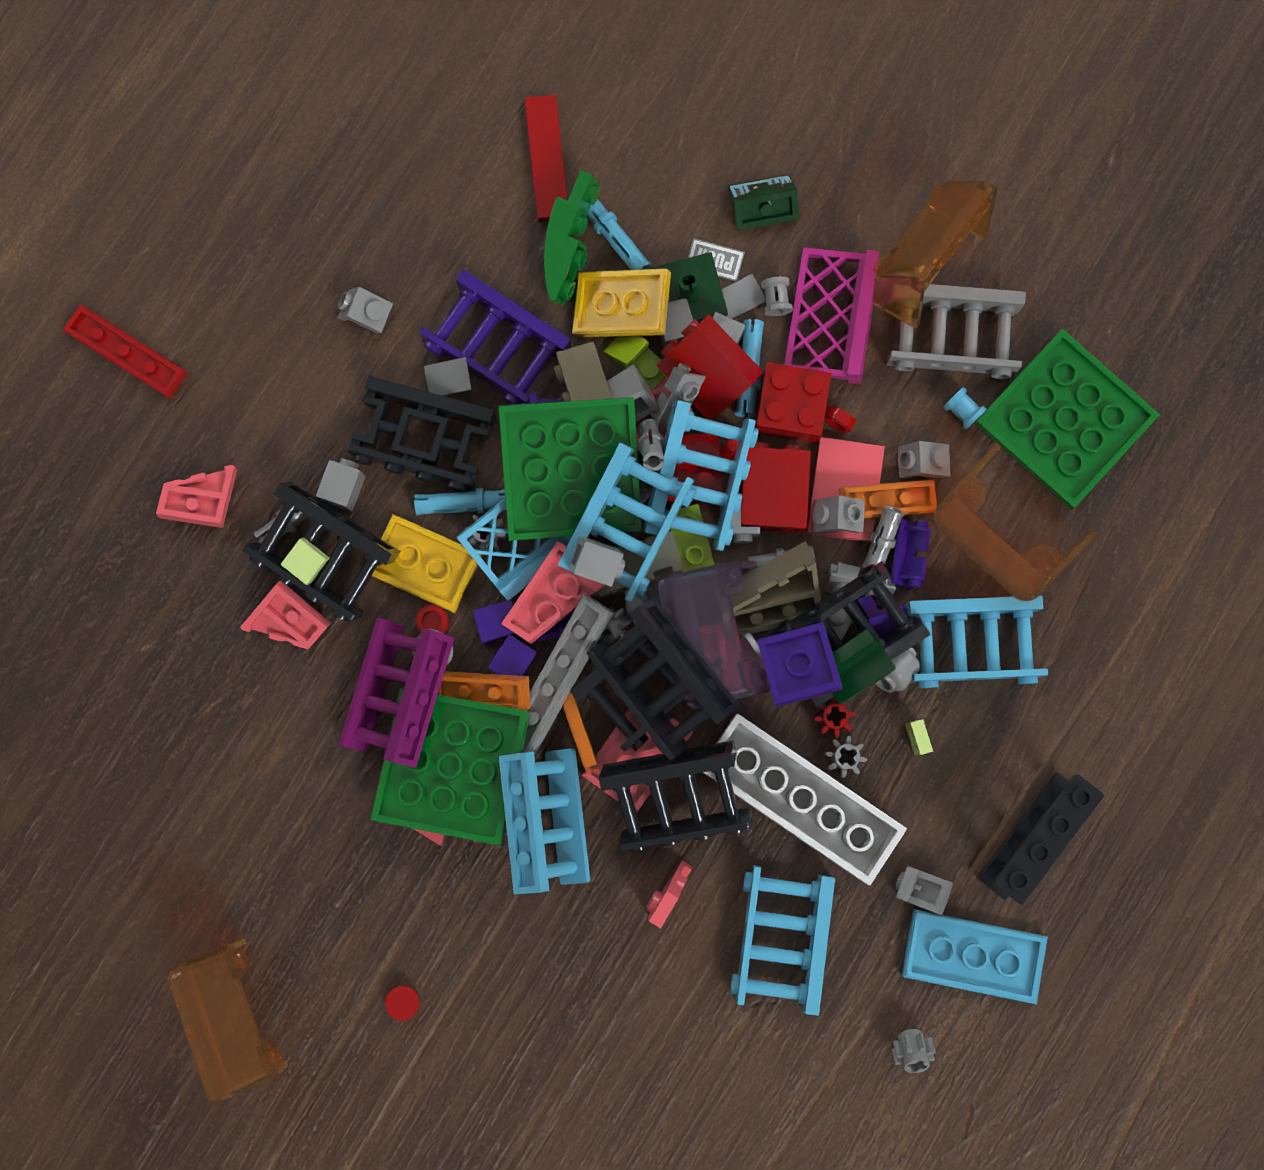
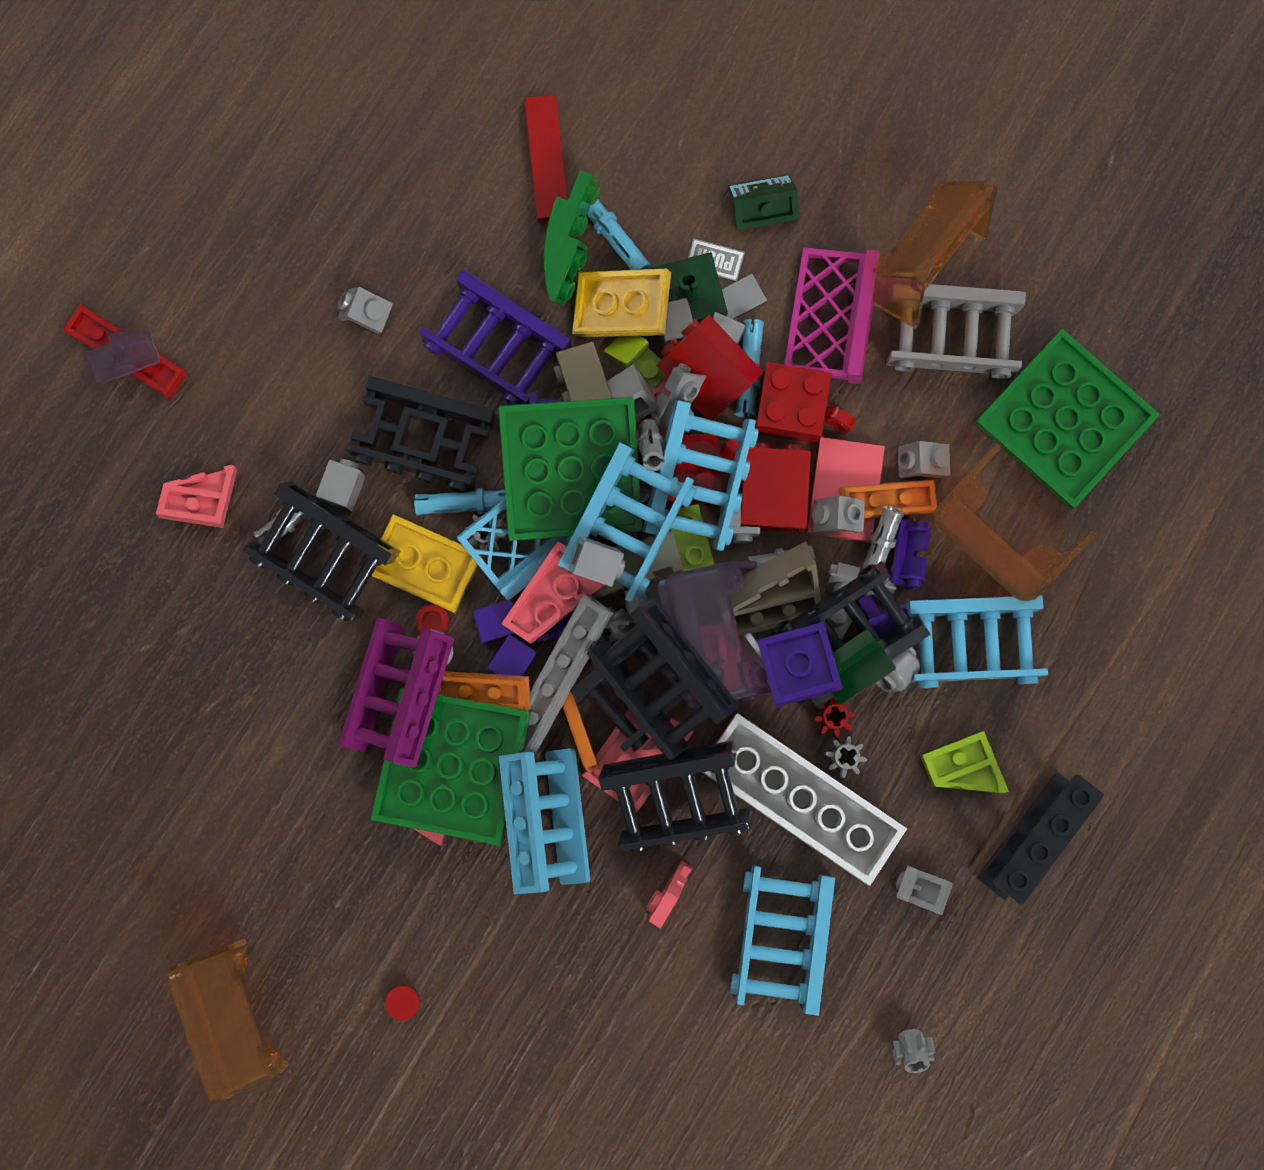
coral wing [240,580,331,649] -> none
yellowish green tile [281,538,329,585] -> none
light grey sticker [424,357,471,395] -> none
light grey bush [761,276,793,317] -> none
medium azure tile [901,909,1048,1004] -> none
yellowish green tile [905,719,933,756] -> none
medium azure bush [943,387,987,430] -> none
none -> clear purple slope [85,331,161,385]
none -> lime wing [920,731,1009,793]

